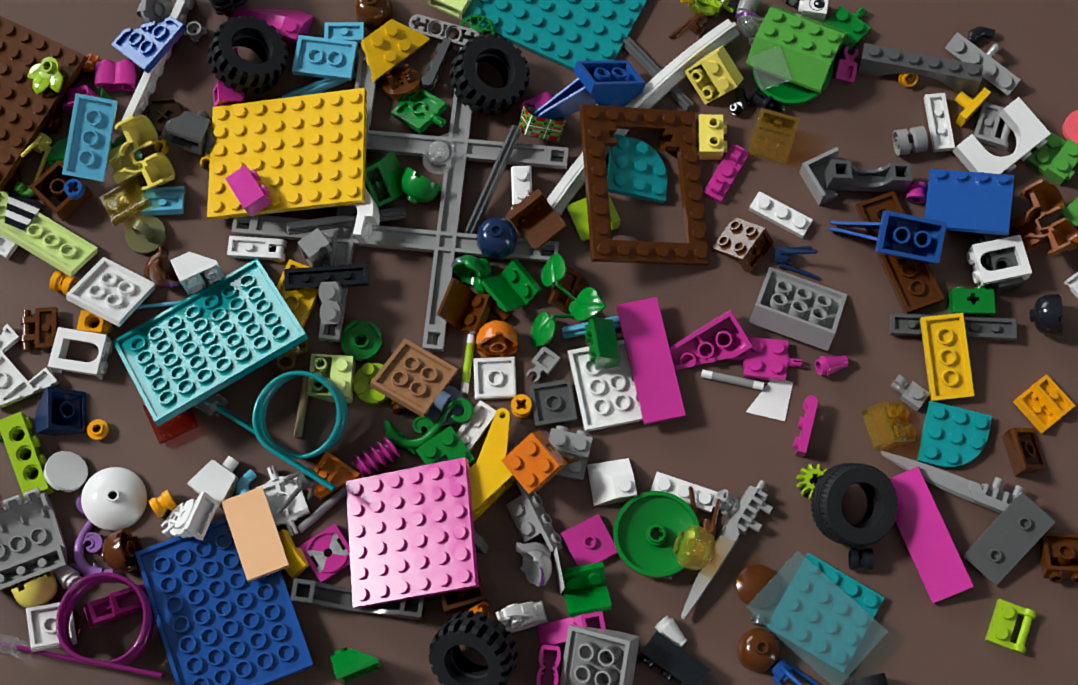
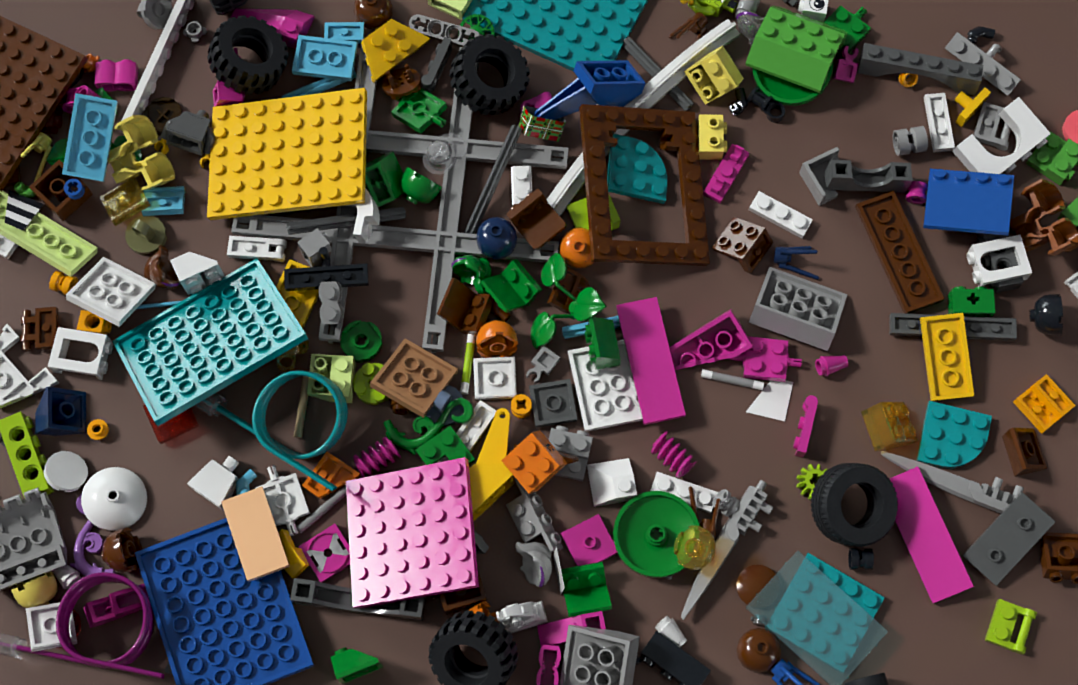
lime plate [27,57,63,95] -> none
plate [111,16,187,73] -> none
light orange wheel [148,489,178,518] -> none
white piece [161,492,219,540] -> none
dark pink brick [225,165,272,217] -> none
dark grey plant [278,468,319,514] -> none
clear yellow slope [748,108,800,164] -> none
clear piece [749,46,793,90] -> none
blue slope [828,210,947,264] -> none
light grey plate [890,374,930,411] -> none
none -> orange cylinder [559,228,594,268]
none -> dark pink piece [651,431,698,478]

